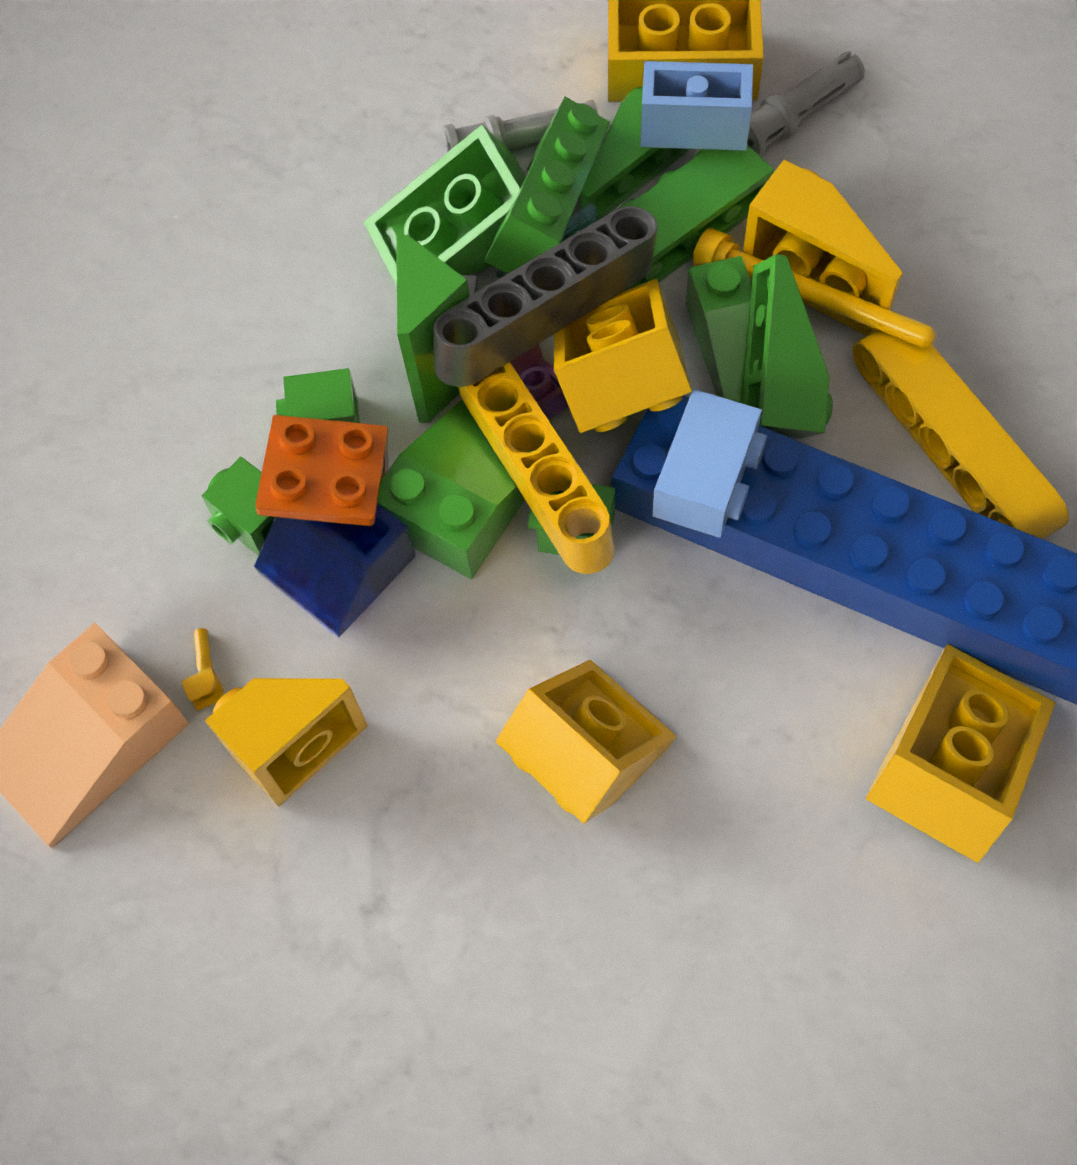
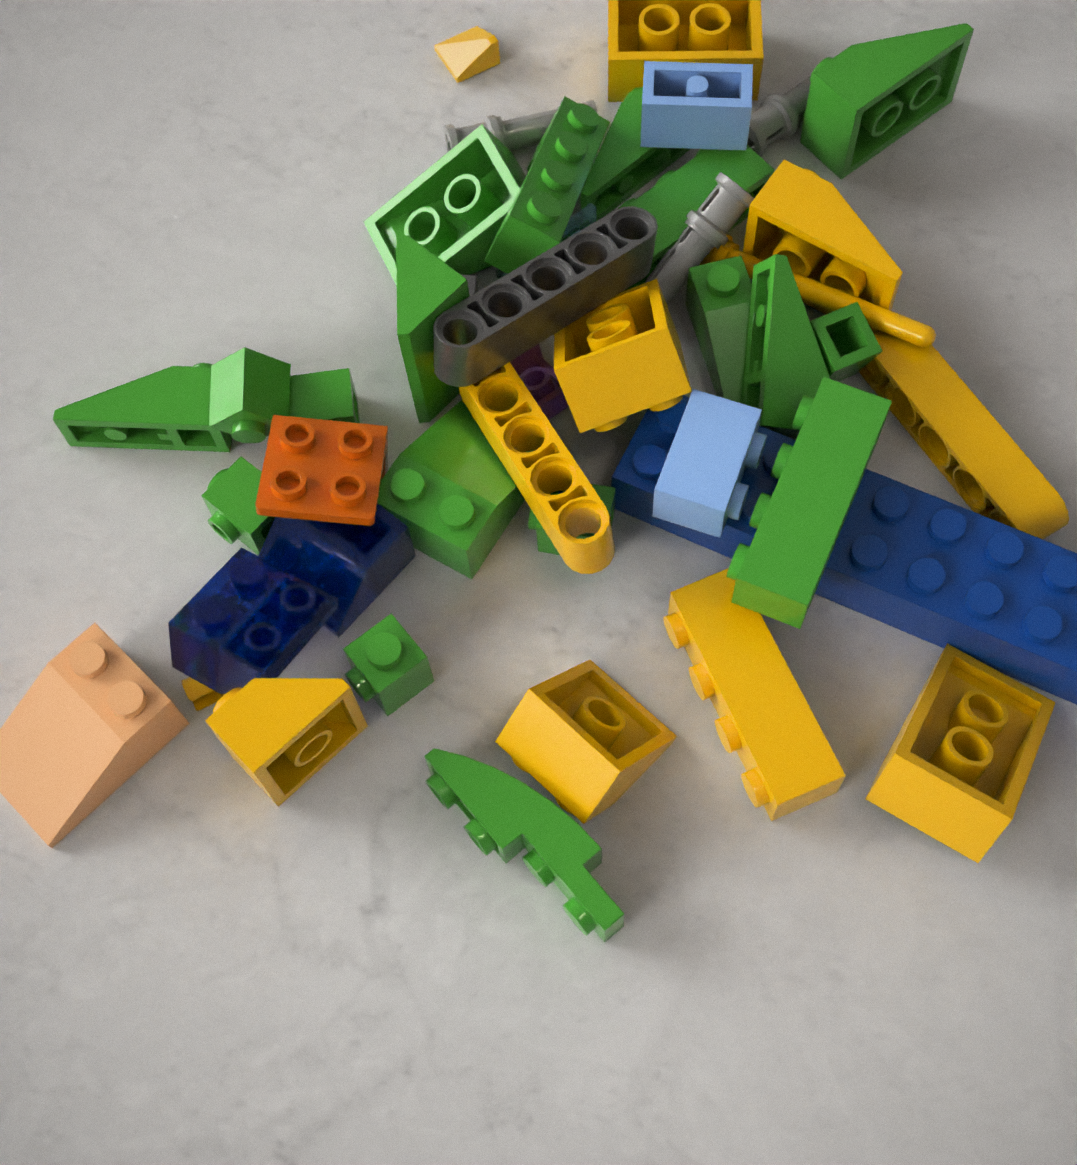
none -> bright green slope [53,363,232,452]
none -> clear blue slope [168,547,340,694]
none -> bright green brick [209,347,291,443]
none -> bright green brick [343,613,434,716]
none -> bright green slope [424,748,625,942]
none -> yellow slope [434,26,500,83]
none -> light grey pin [645,172,754,305]
none -> yellow brick [663,568,846,821]
none -> bright green brick [726,377,892,629]
none -> bright green slope [800,23,974,180]
none -> bright green brick [810,302,883,382]

